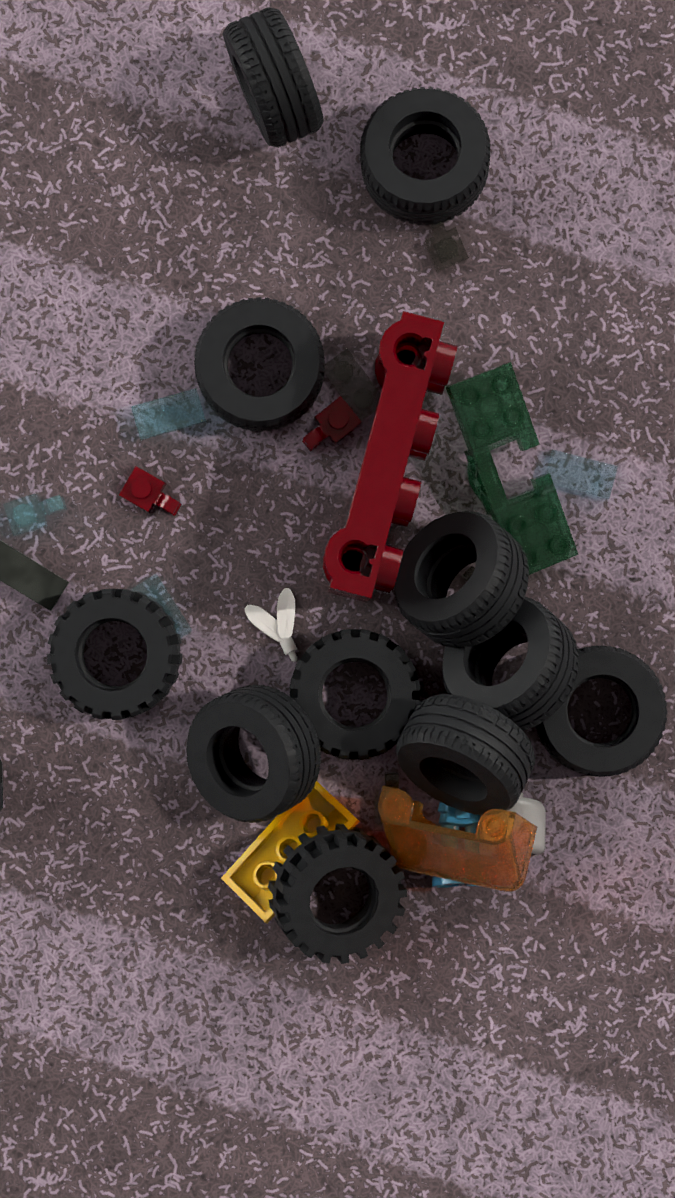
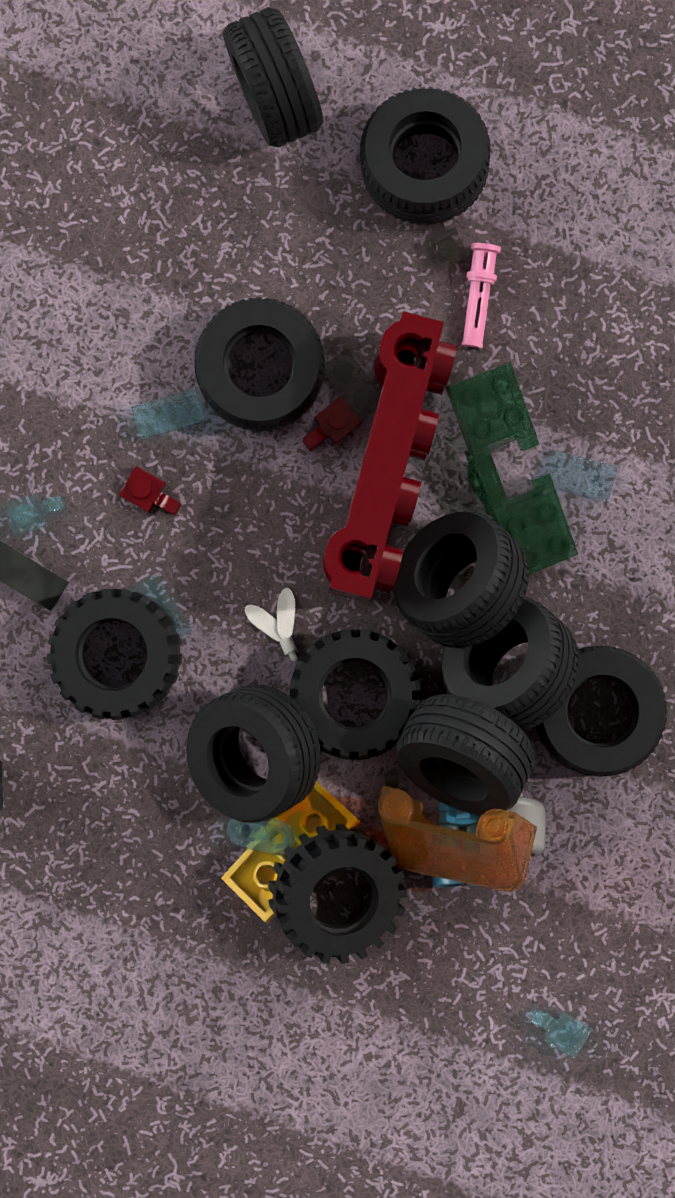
none -> clear light blue plate [227,818,295,855]
none -> bright pink pin [461,243,501,348]
none -> clear light blue plate [527,1005,592,1059]

